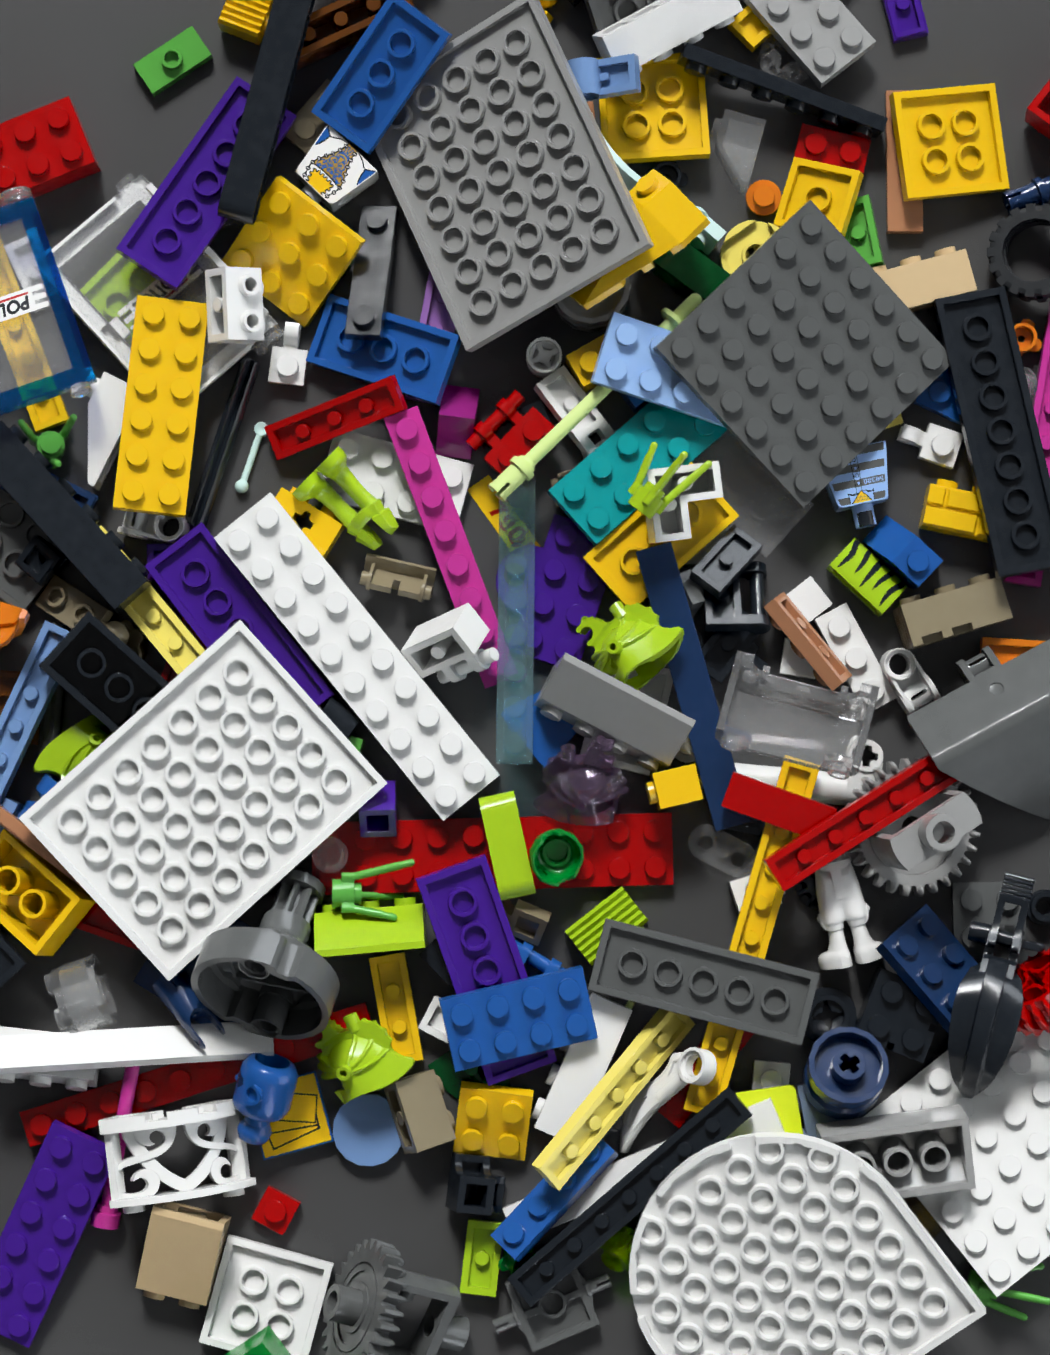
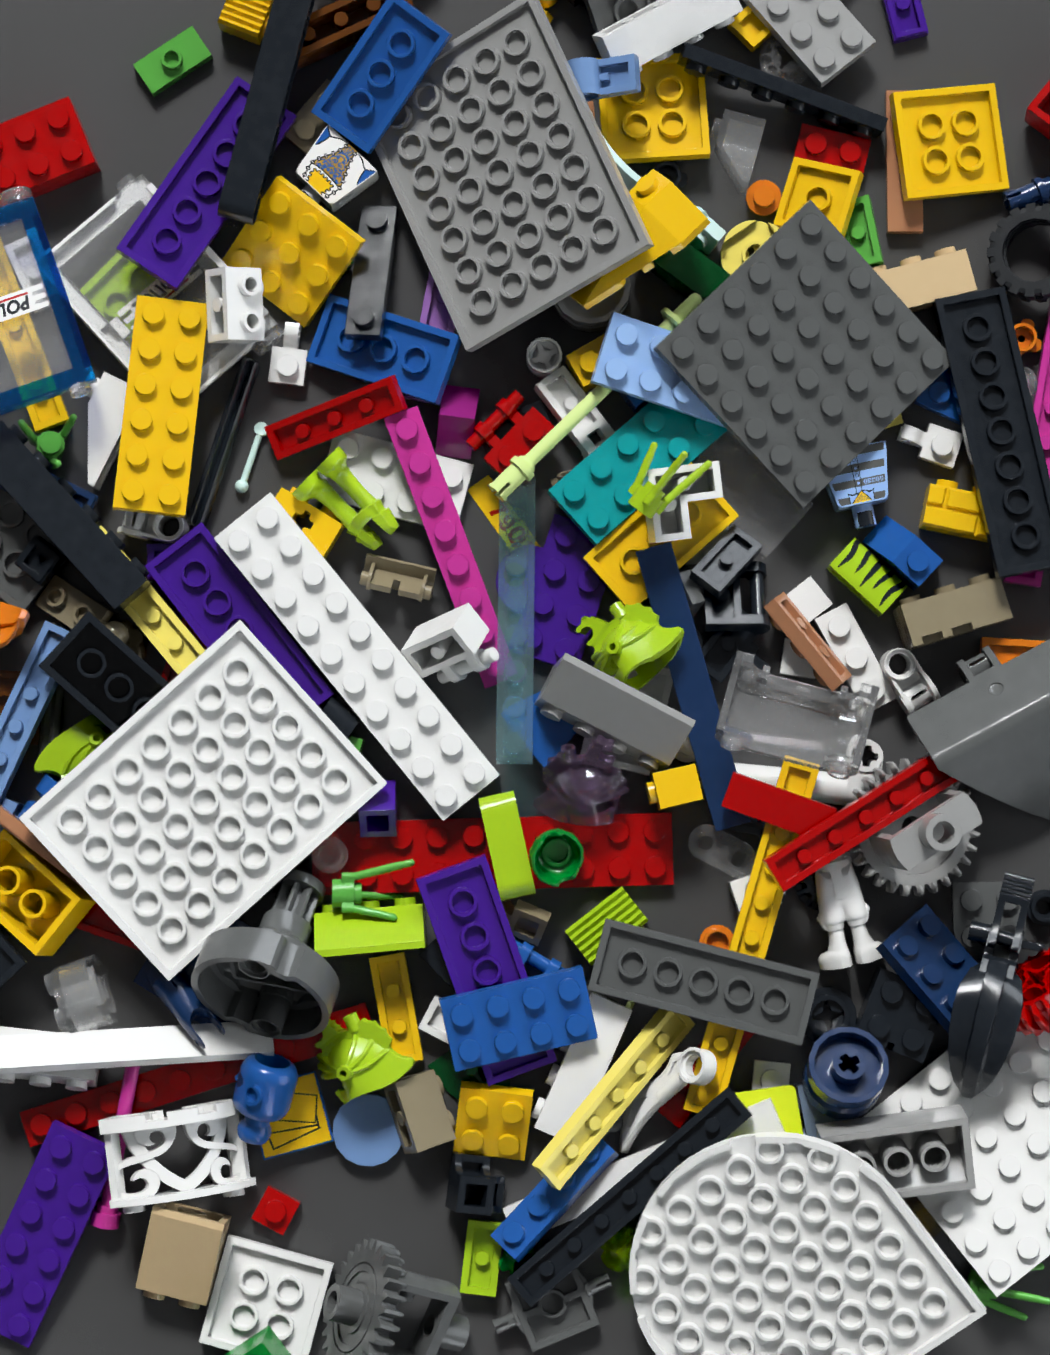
none -> orange plate [699,925,733,950]

